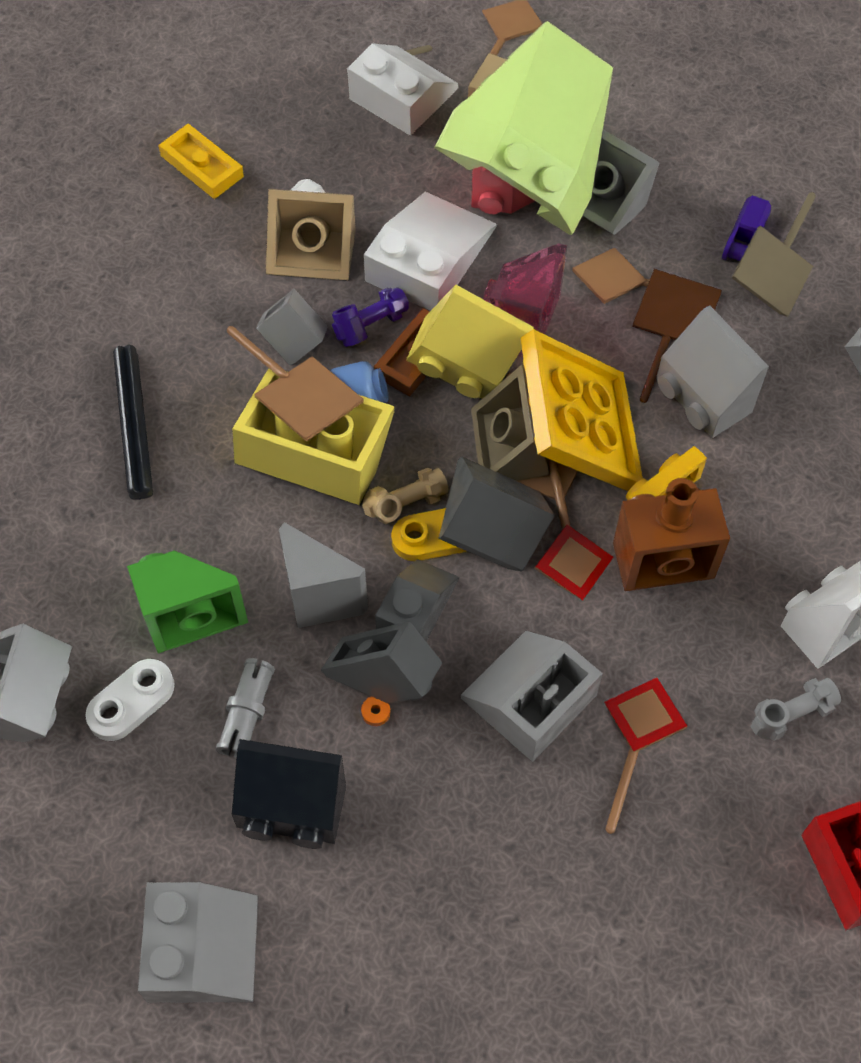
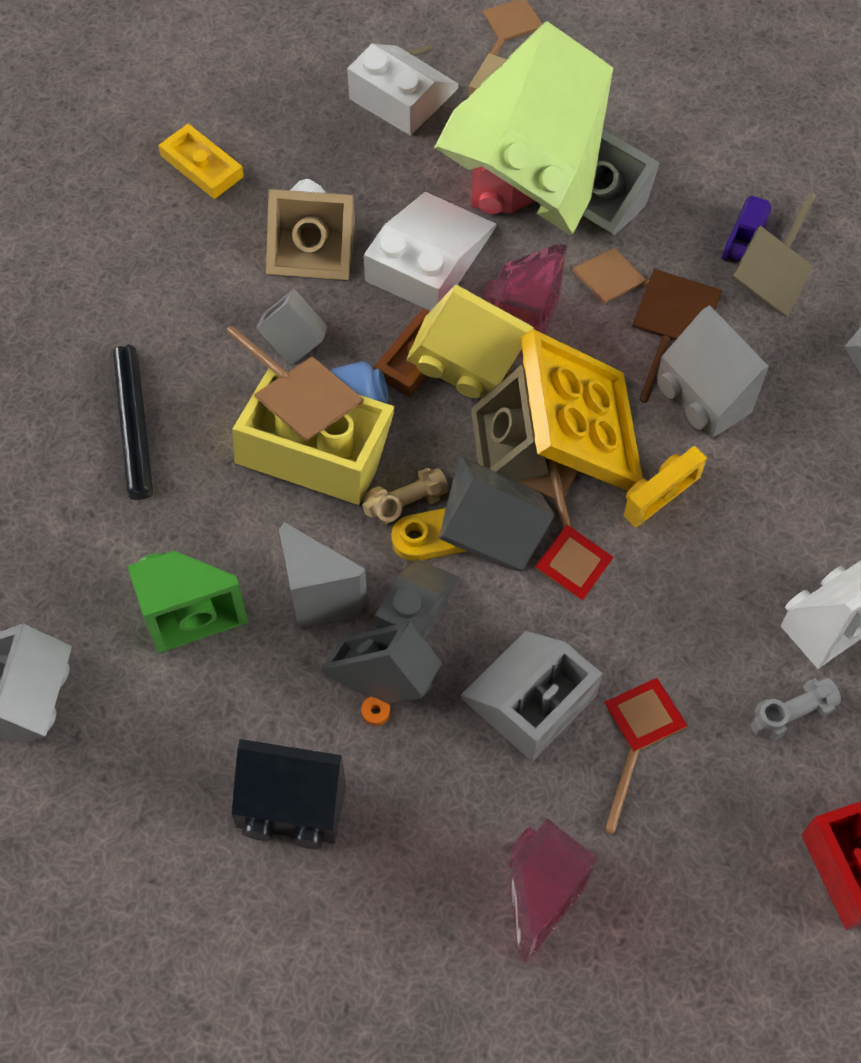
white plate [86,659,174,741] -> none
light grey slope [138,882,258,1003] -> none
light grey pin [215,658,275,758] -> none
dark purple bar [331,287,409,346] -> none
dark orange brick [613,478,730,591] -> none
none -> clear pink slope [508,818,598,964]

